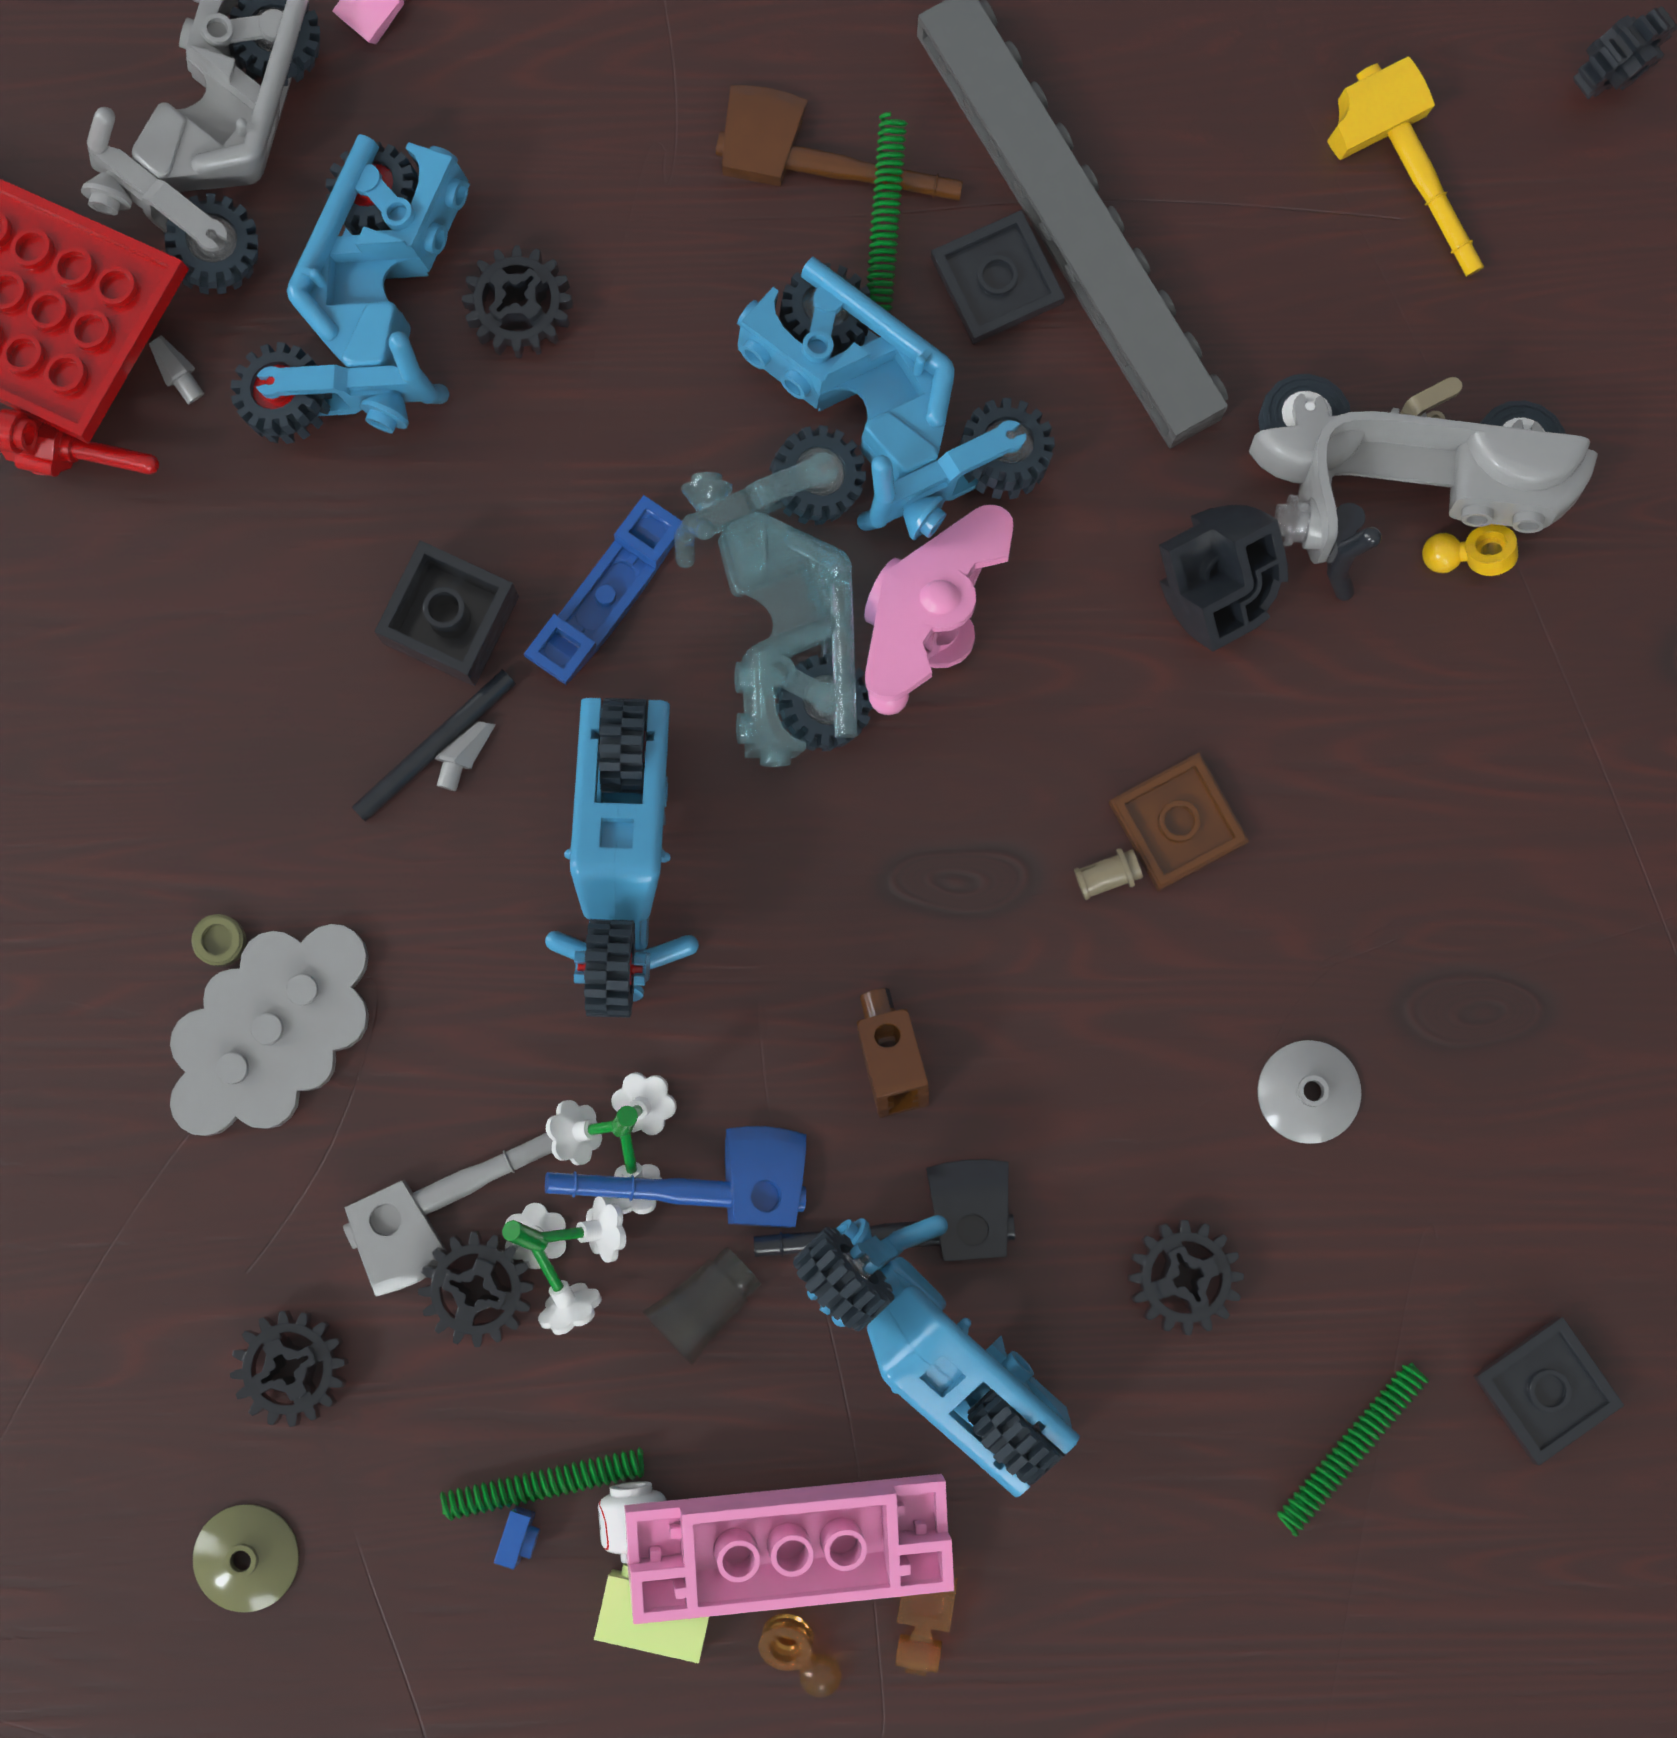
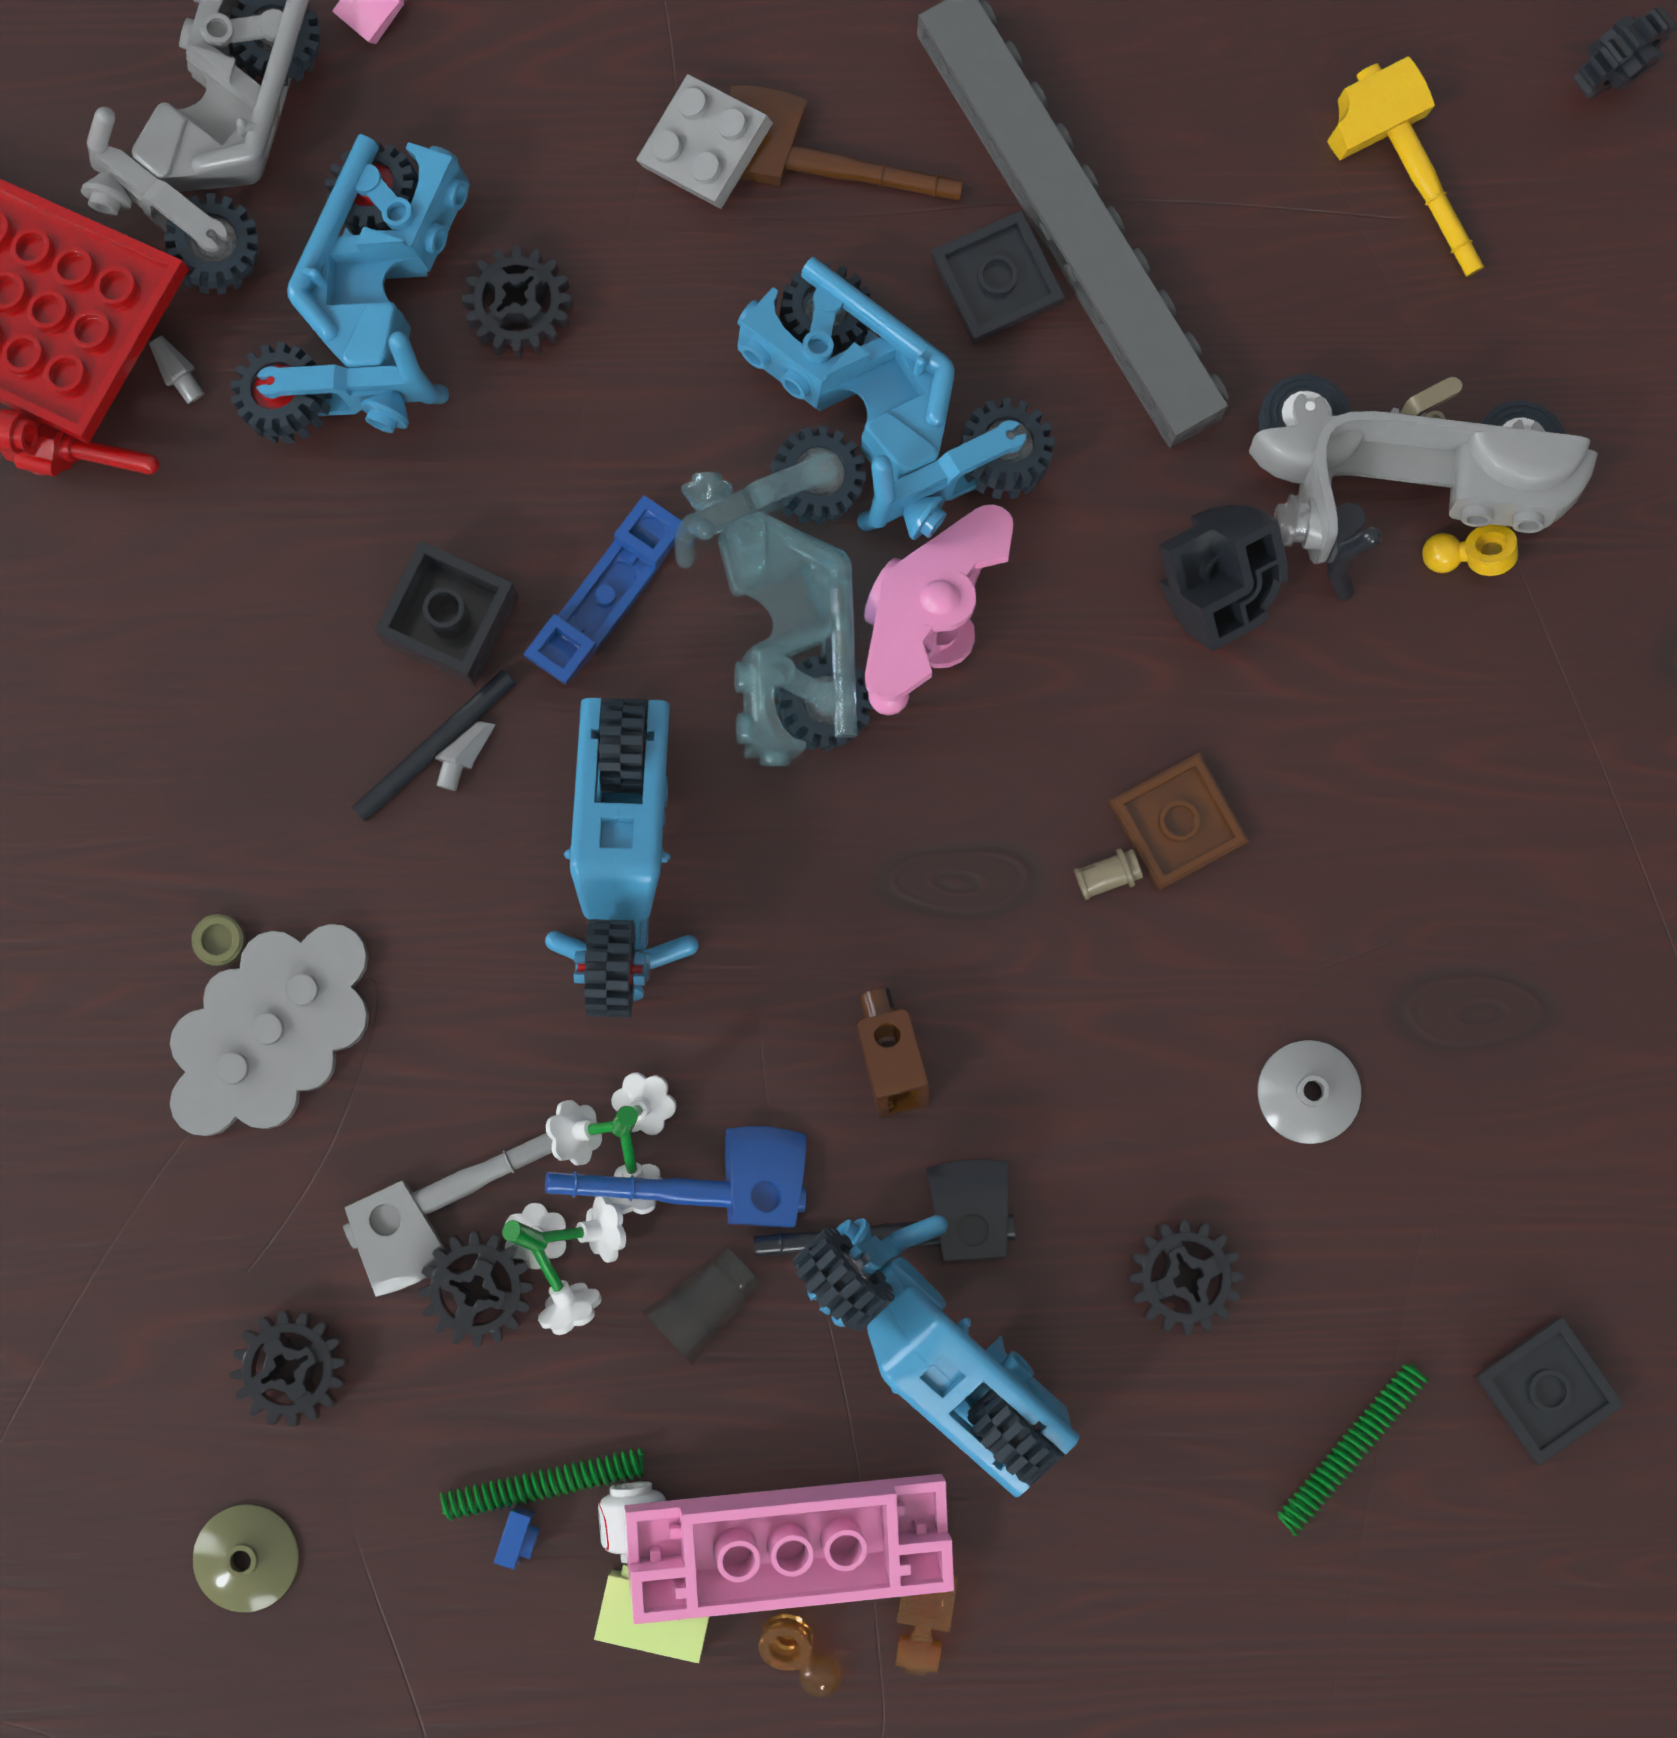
green piece [865,111,908,311] -> none
none -> light grey plate [636,74,773,209]

